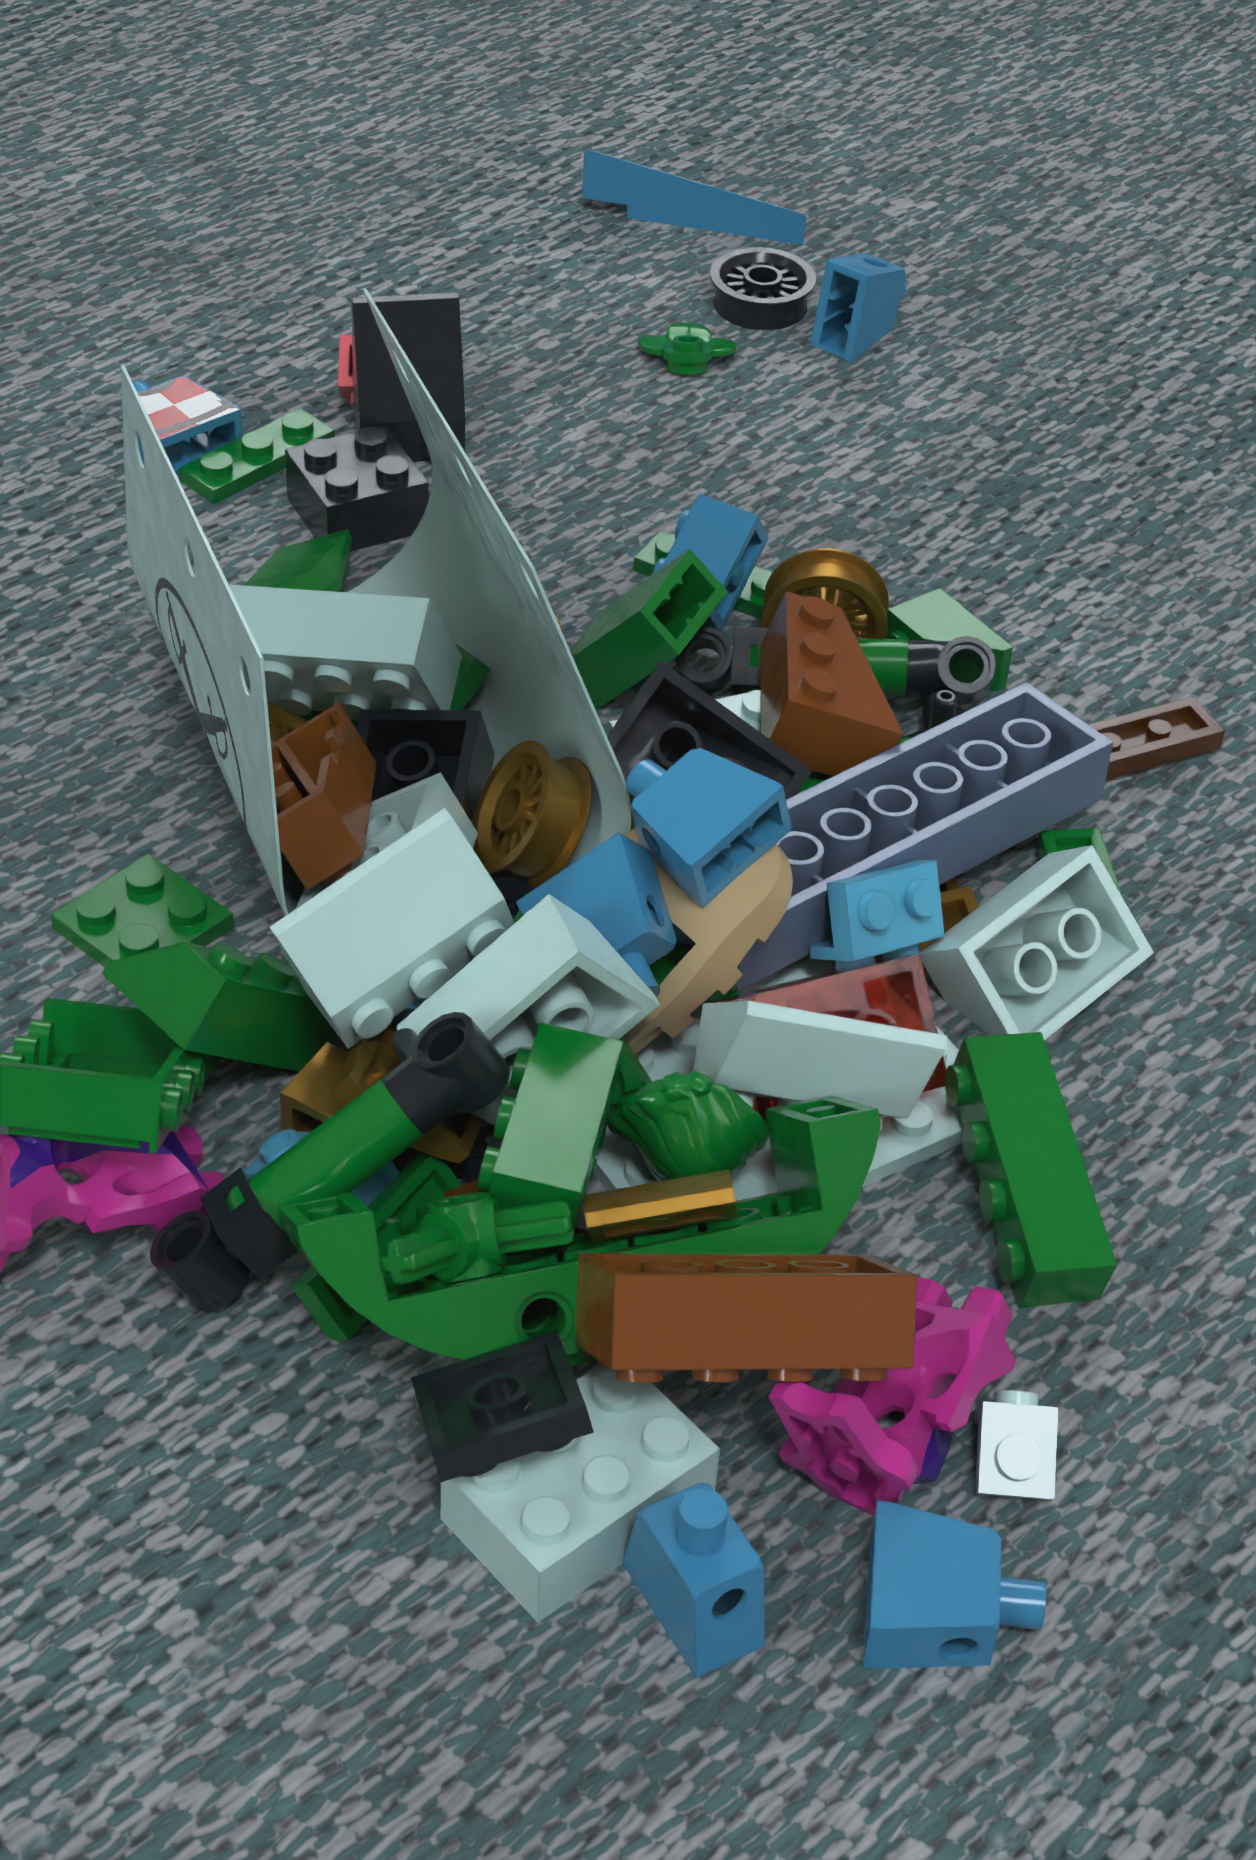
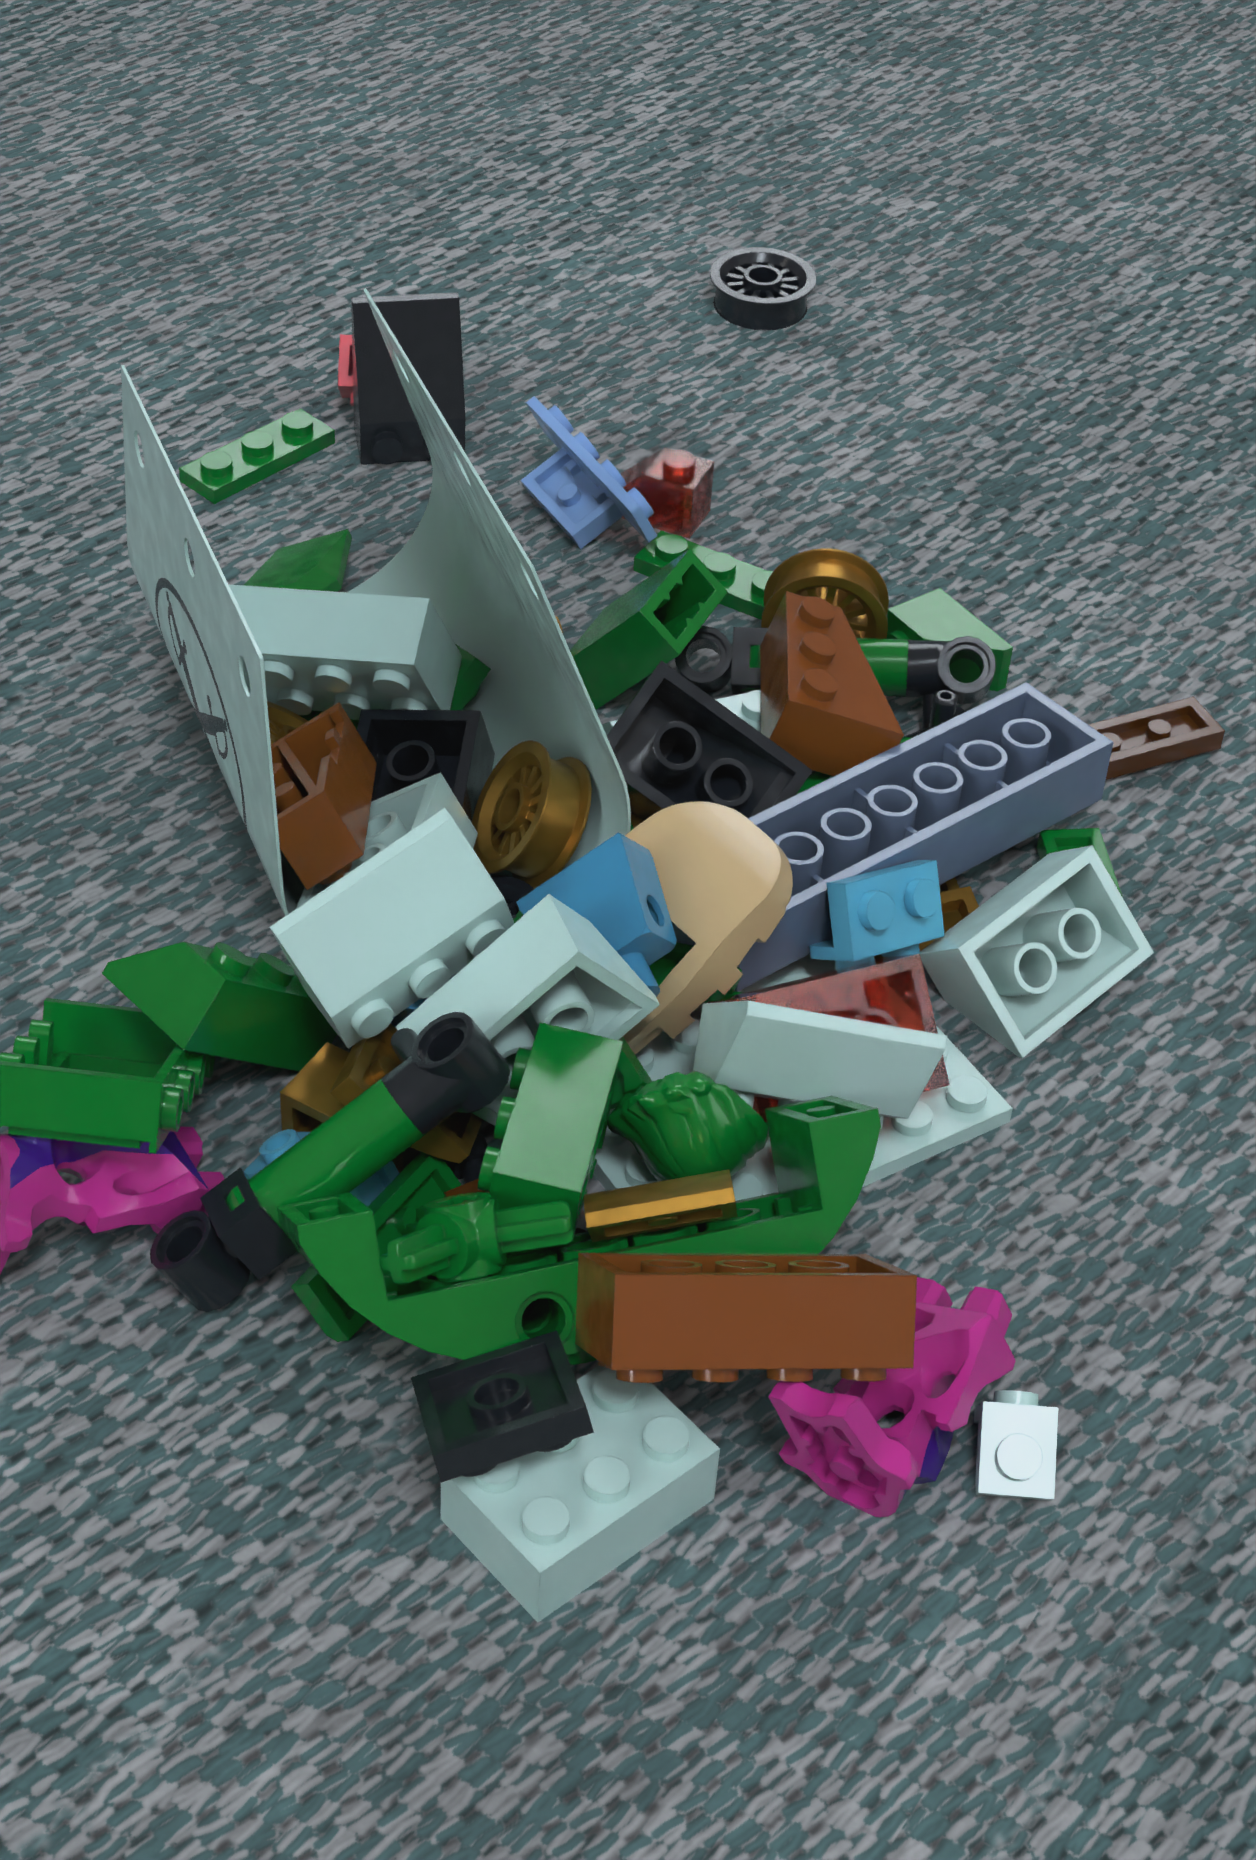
green plate [51,853,234,967] -> none
torso [121,377,243,475] -> none
black brick [285,425,429,552] -> none
dark azure wedge [582,150,806,245] -> none
dark azure torso [622,1483,765,1678] -> none
dark azure torso [626,748,792,908] -> none
green plate [637,323,736,375] -> none
dark azure brick [652,494,769,631] -> none
dark azure torso [810,253,906,362] -> none
dark azure torso [863,1500,1046,1669] -> none
green brick [945,1032,1117,1309] -> none
none -> light blue bracket [521,396,657,549]
none -> clear red slope [620,447,714,539]

